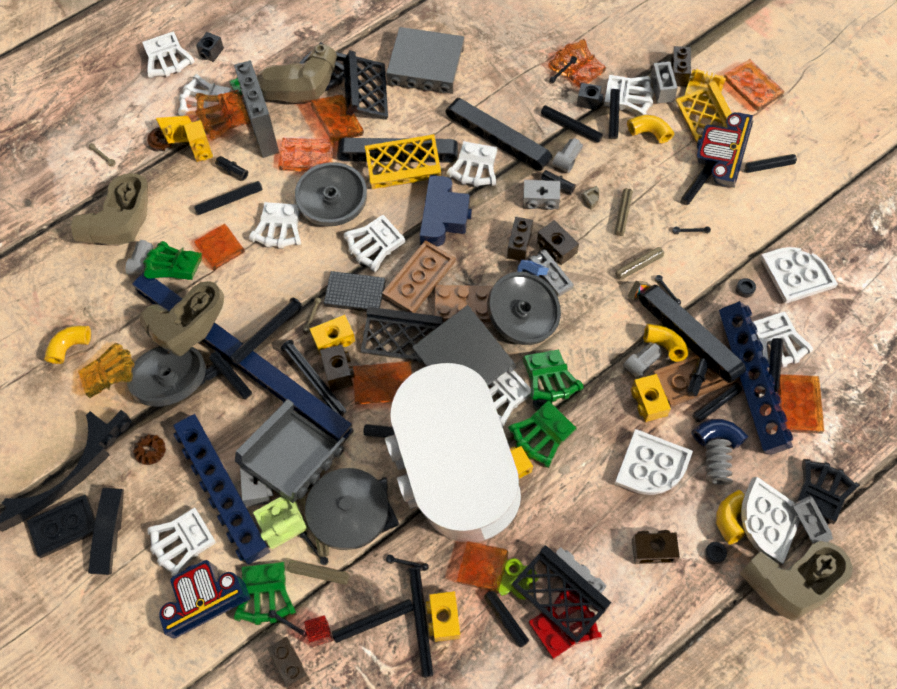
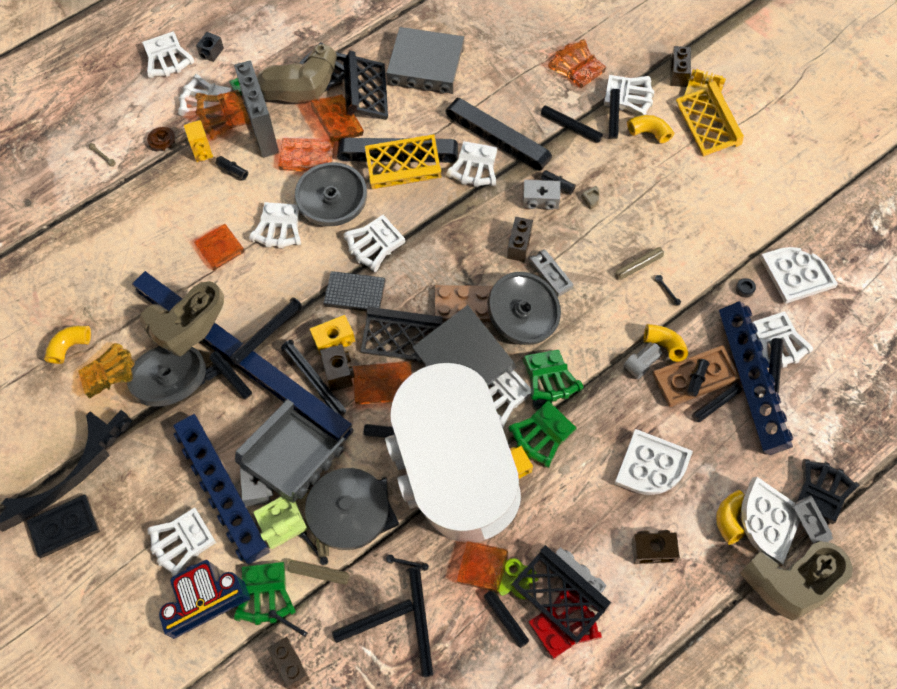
dark tan piece [71,173,148,245] -> none
black slope [88,488,124,575] -> none
light grey piece [125,240,153,276] -> none
reddish brown gear [133,434,166,465] -> none
green plate [143,241,202,280] -> none
yellow hinge [156,116,192,144] -> none
black axle [194,181,263,215] -> none
dark tan hinge [303,297,321,333] -> none
clear red brick [304,615,333,648] -> none
medium nougat plate [382,240,456,313] -> none
dark blue brick [420,175,472,247] -> none
yellow brick [426,591,460,642] -> none
medium blue bracket [517,260,549,277] -> none
dark brown brick [537,220,579,265] -> none
black hinge [549,56,577,83] -> none
light grey piece [552,138,583,173] -> none
black brick [577,83,604,110] -> none
dark tan axle [614,188,633,236] -> none
dark tan tile [628,280,651,300] -> none
yellow brick [631,374,671,422] -> none
black beam [638,284,746,383] -> none
light grey brick [650,62,678,103] -> none
black hinge [672,226,711,234] -> none
black axle [681,163,714,205] -> none
dark blue cylinder [691,419,749,450] -> none
brick [697,112,754,188] -> none
black tile [705,542,727,564] -> none
light grey piece [706,439,733,485] -> none
clear orange plate [723,59,784,111] -> none
black axle [745,154,797,173] -> none
clear orange plate [779,374,824,434] -> none

